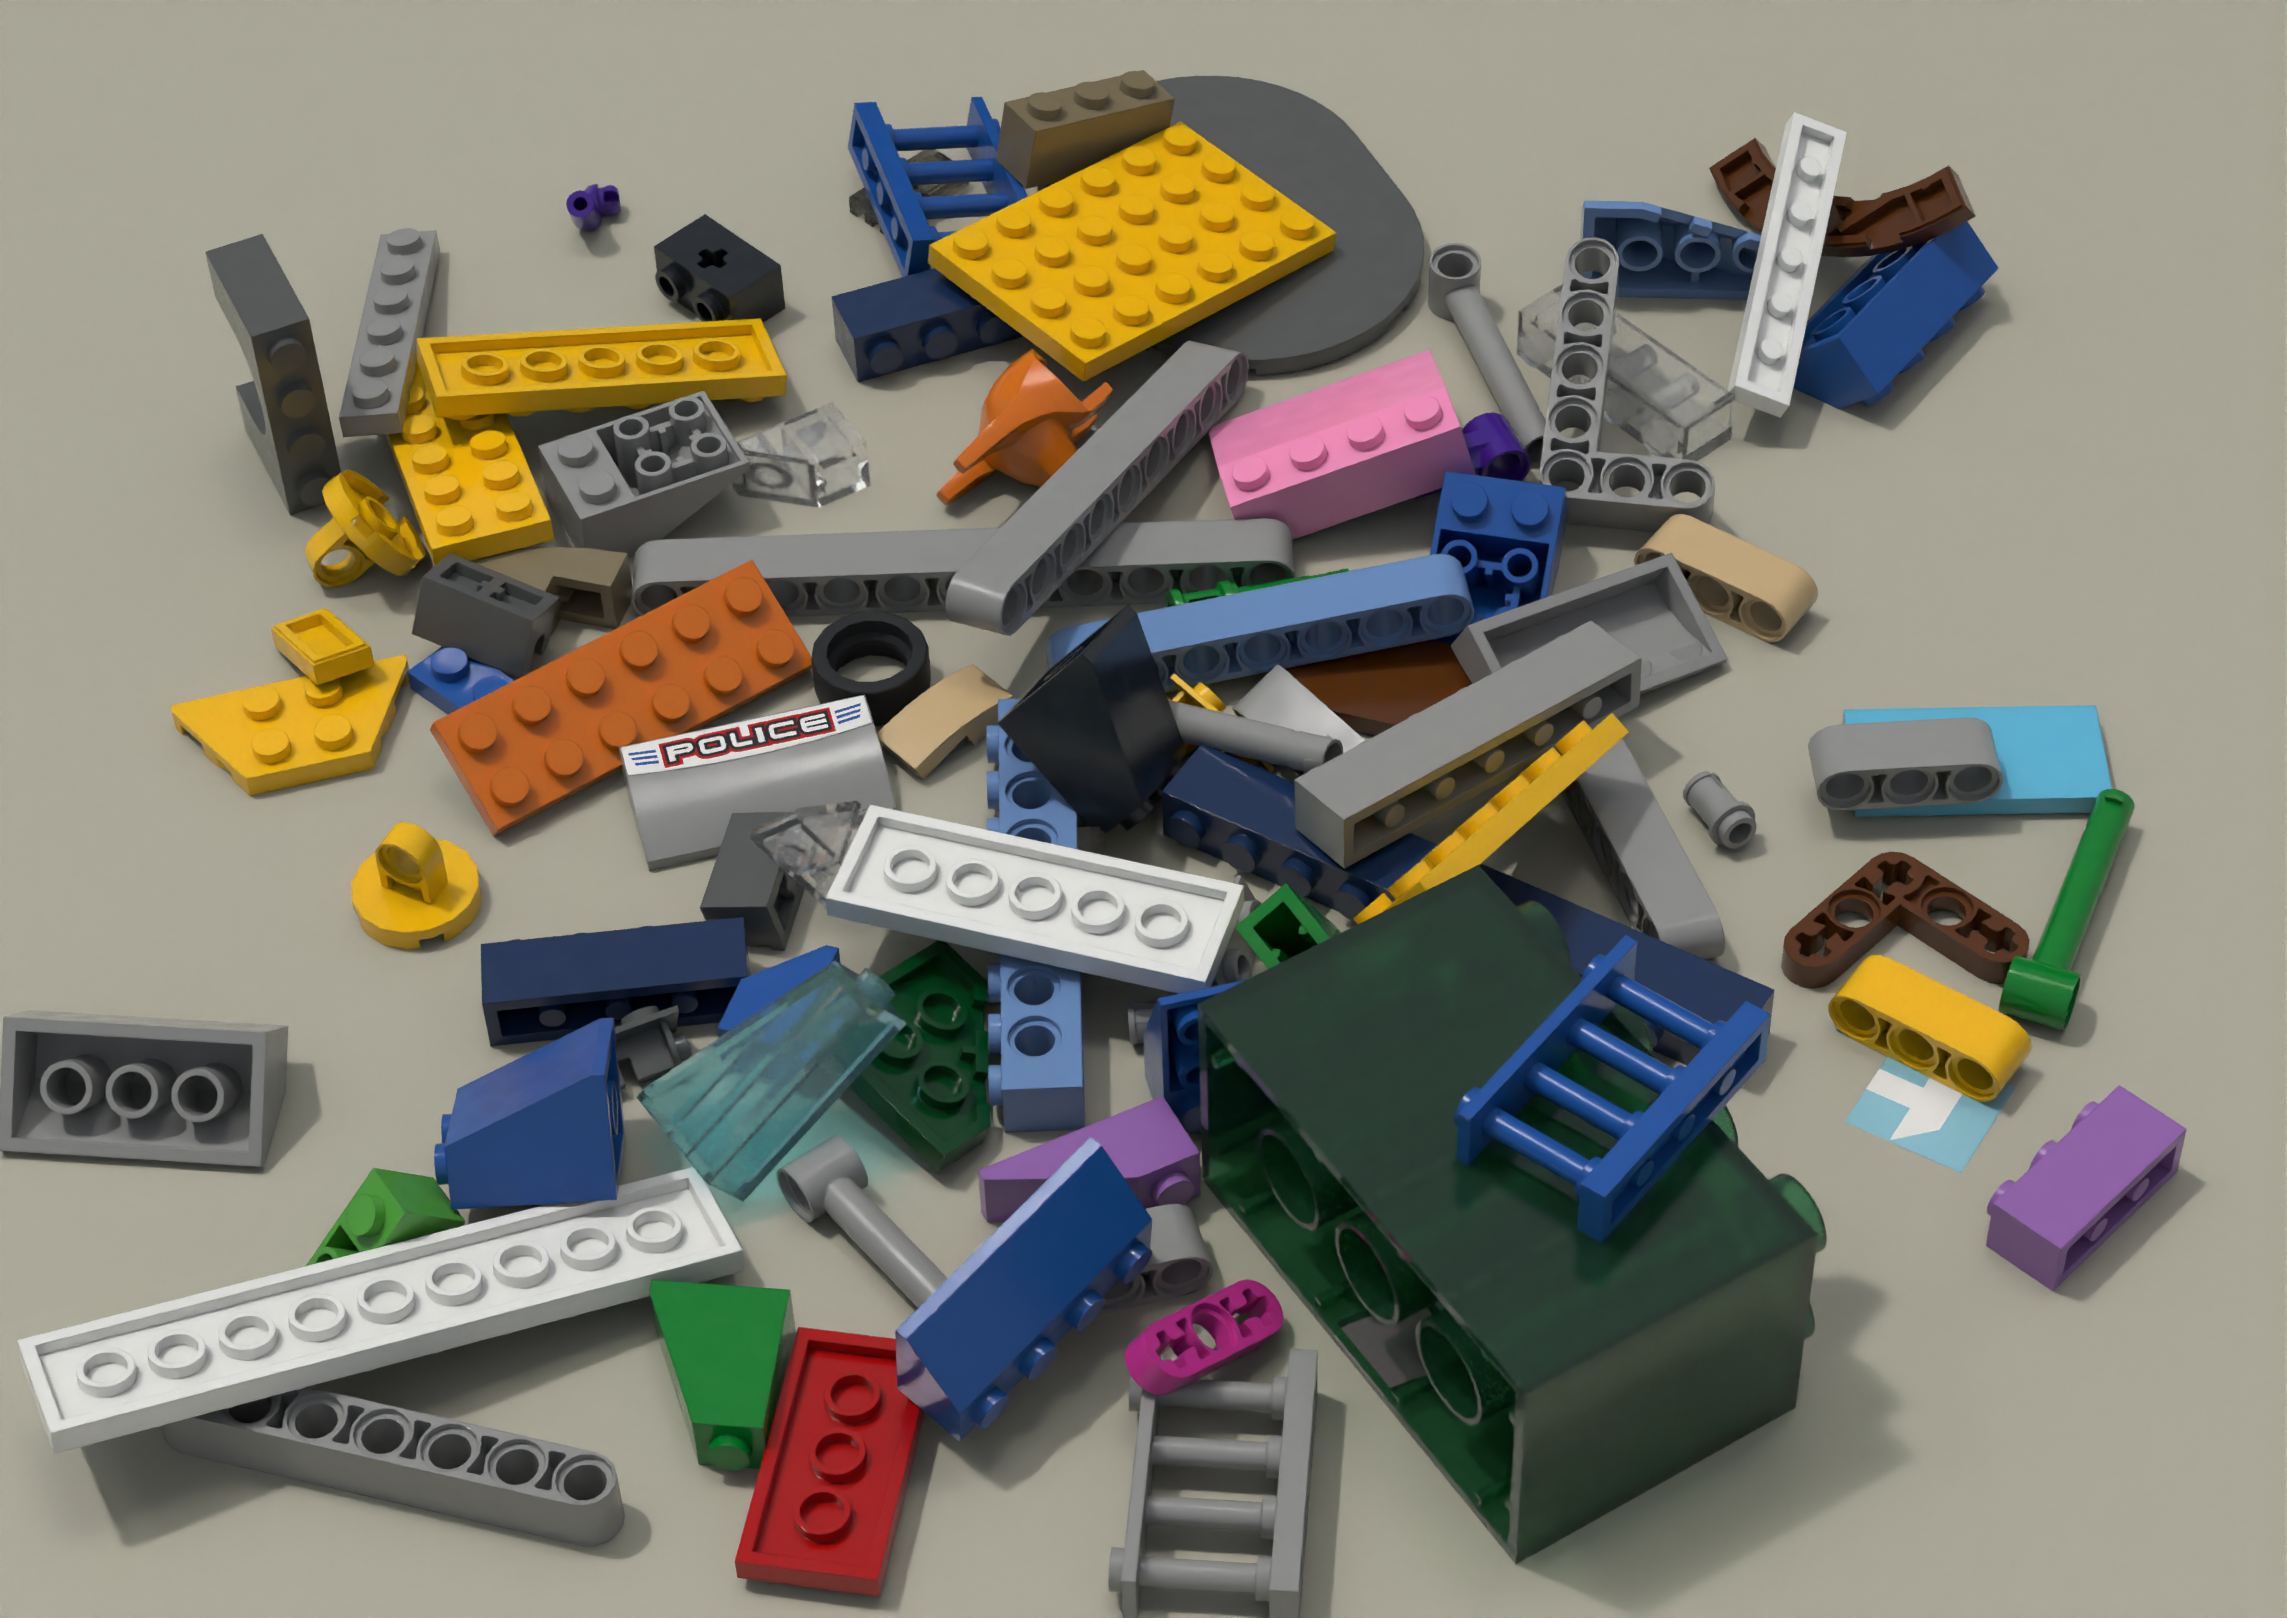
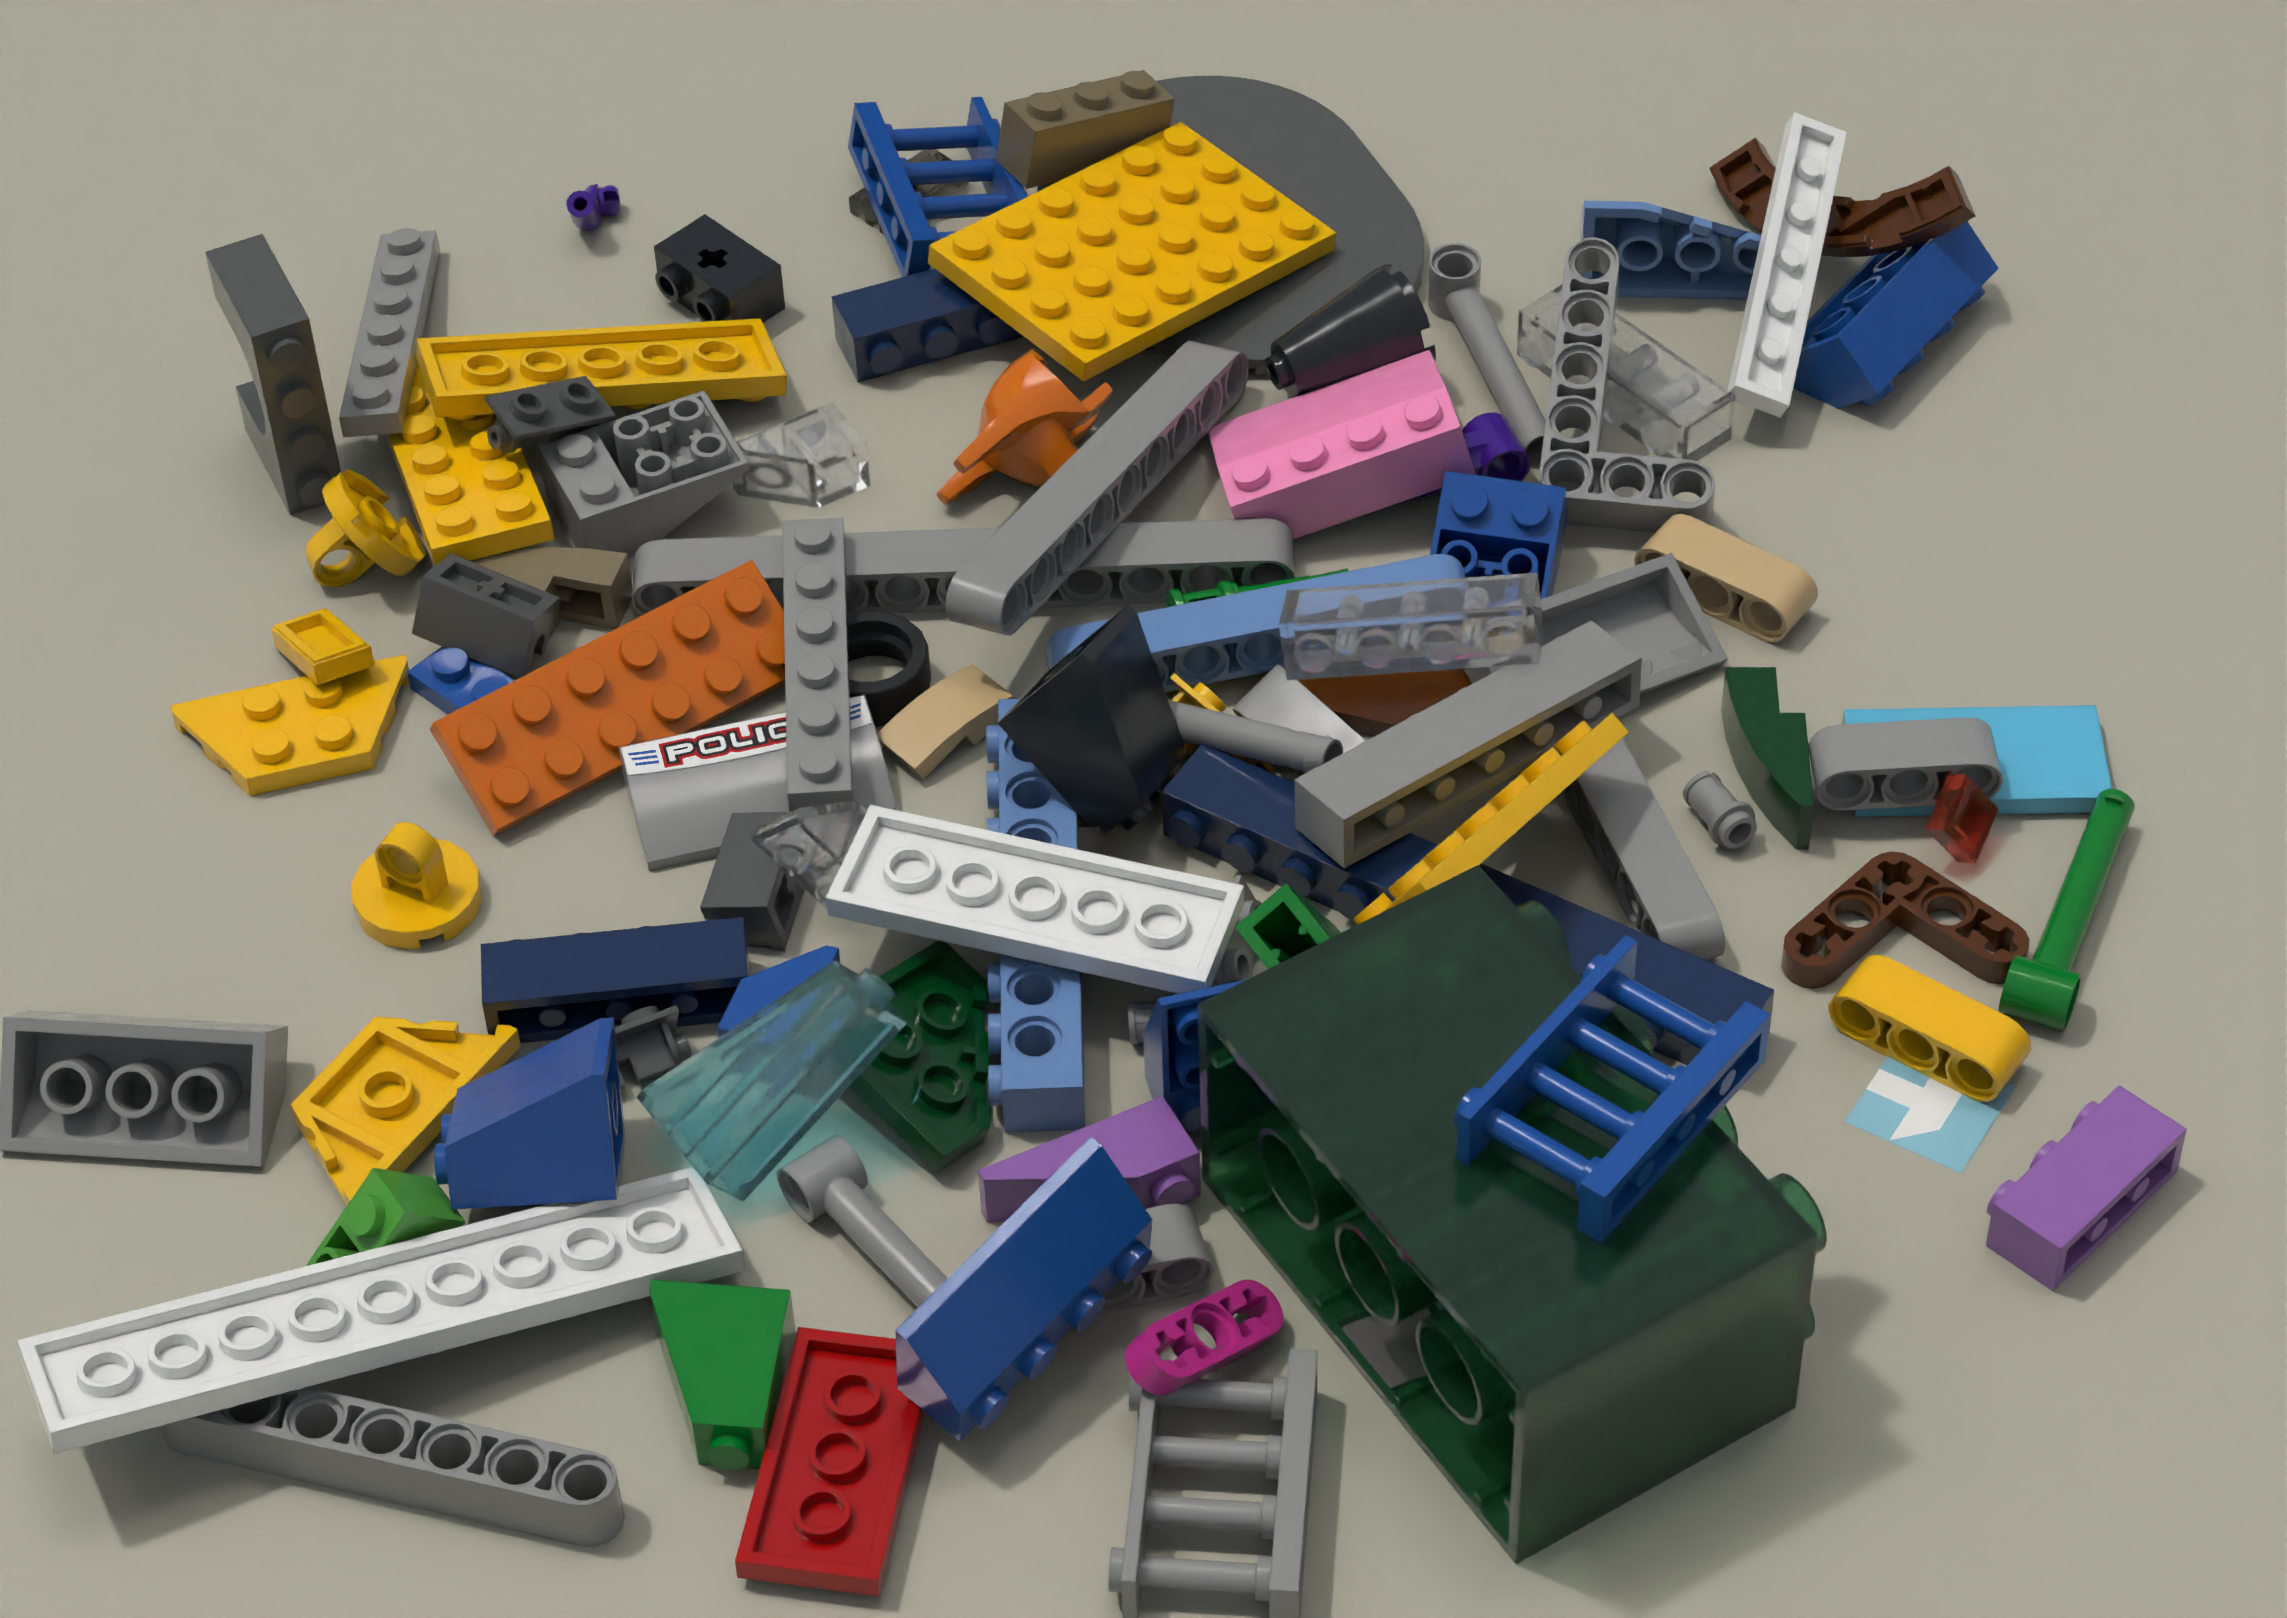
none -> yellow wing [290,1017,521,1206]
none -> dark grey hinge [485,376,616,453]
none -> light grey plate [782,517,853,811]
none -> black cone [1265,264,1436,397]
none -> clear brick [1279,573,1544,680]
none -> dark green slope [1721,667,1814,850]
none -> clear red tile [1925,774,1999,863]

